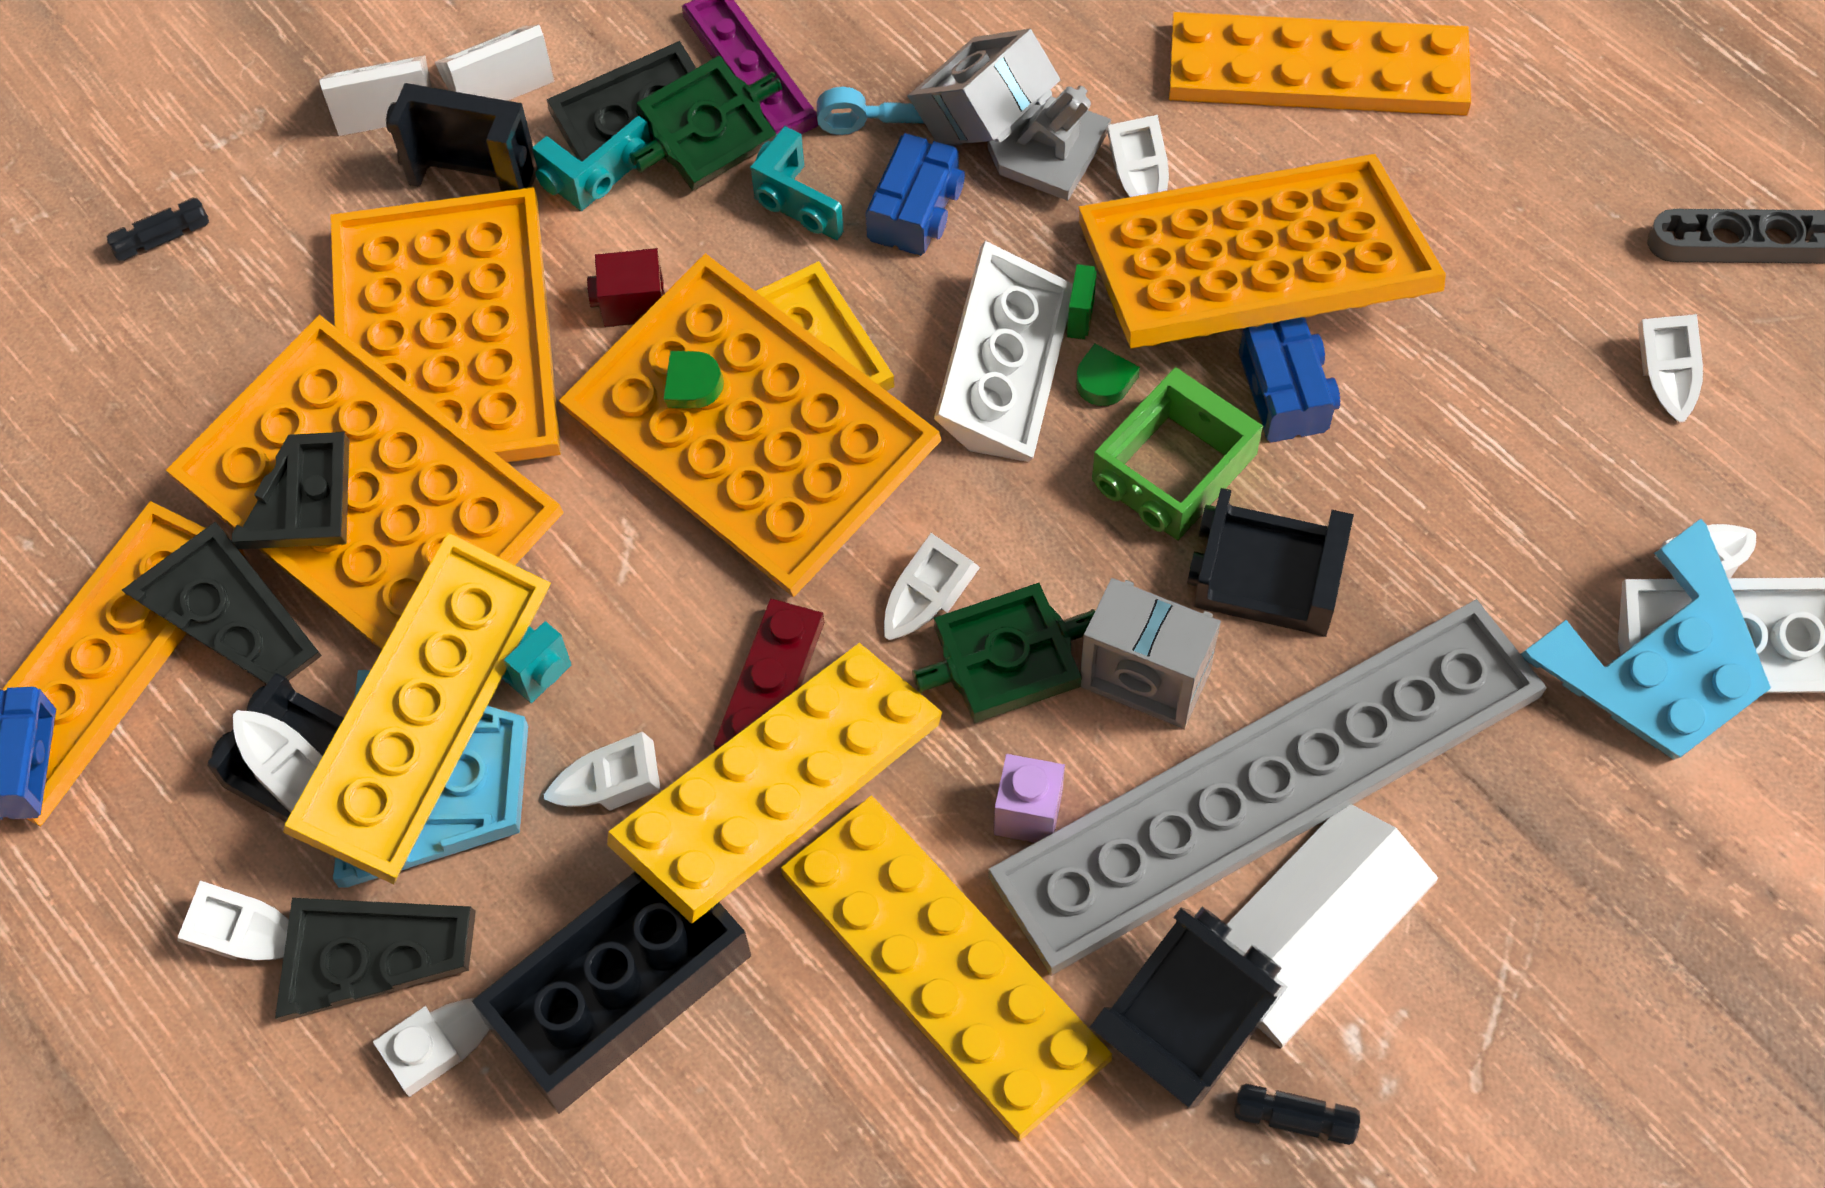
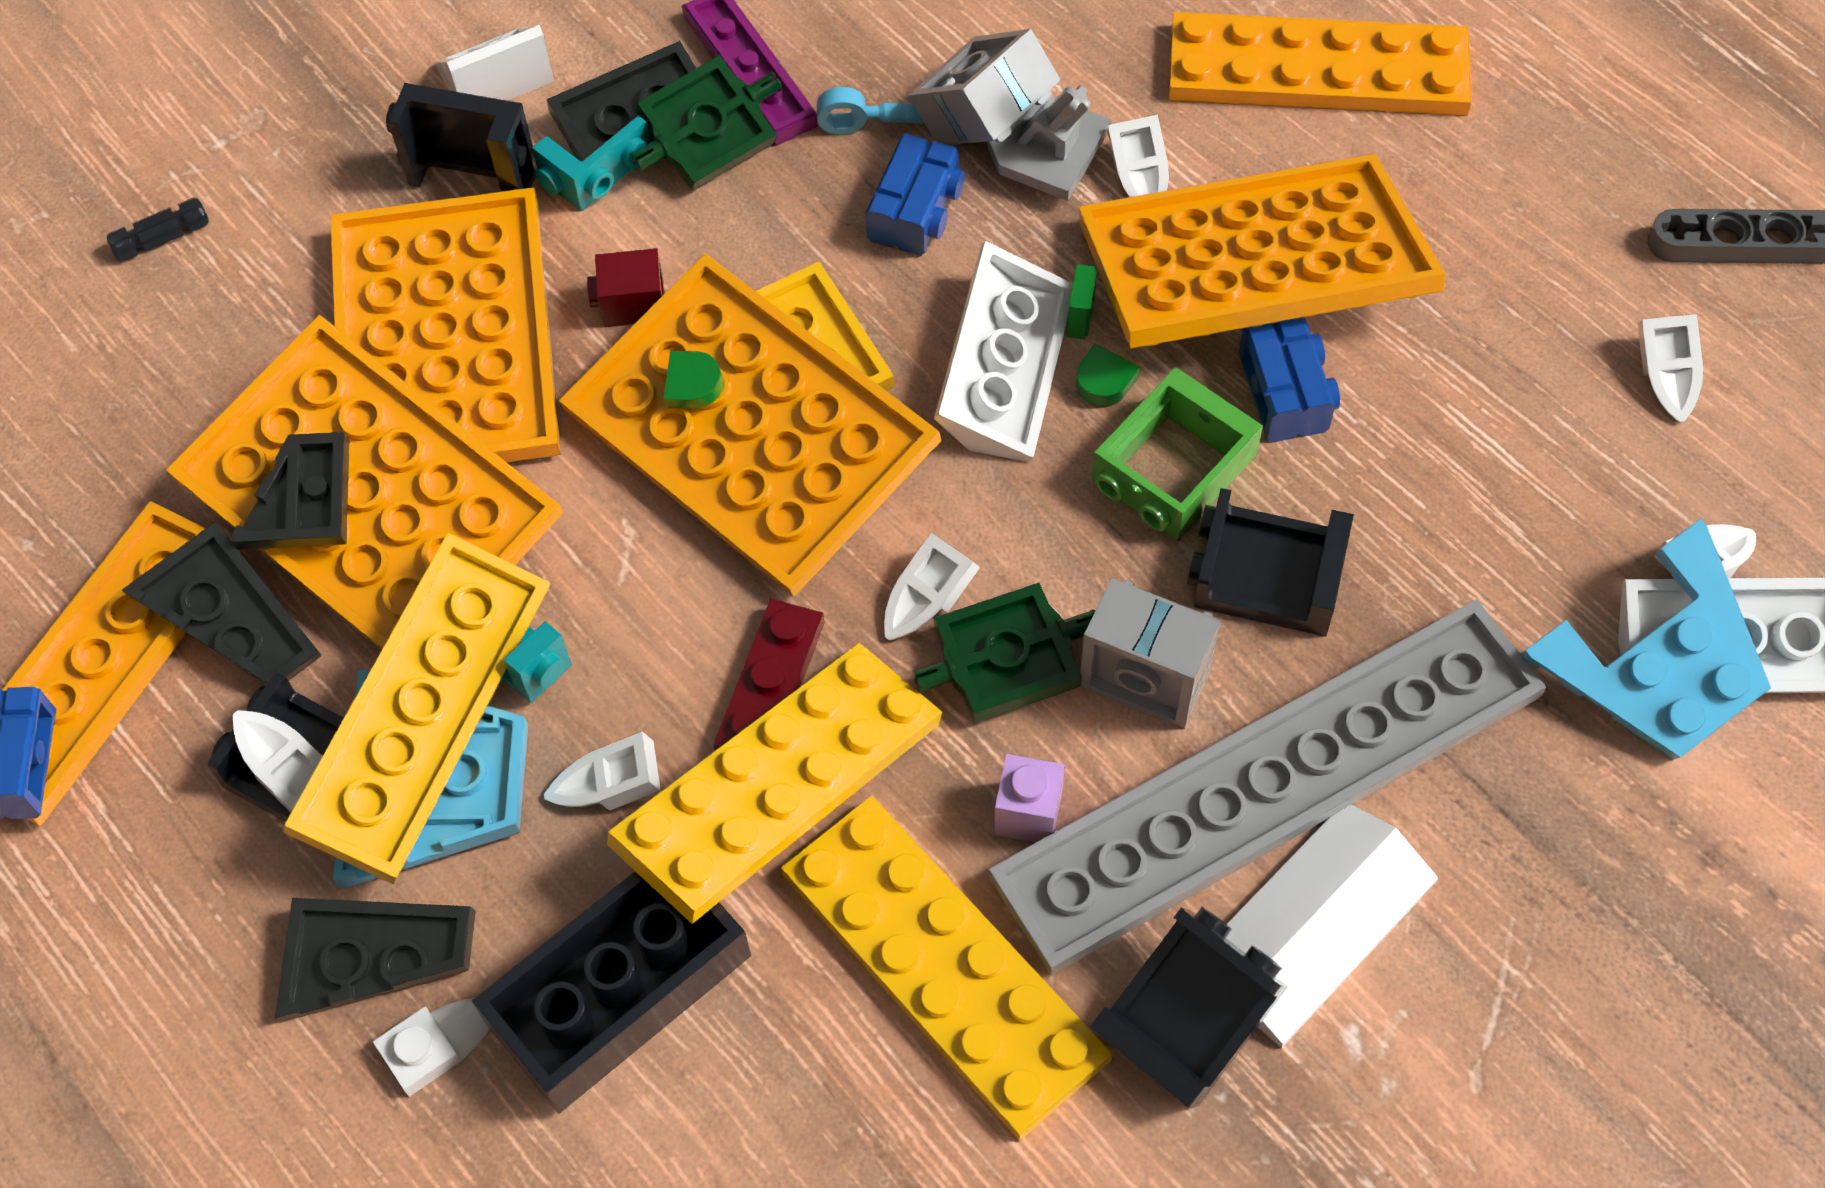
white plate [177,881,289,960] -> none
white slope [319,55,431,136] -> none
teal bracket [750,126,844,240] -> none
black axle [1235,1083,1360,1145] -> none

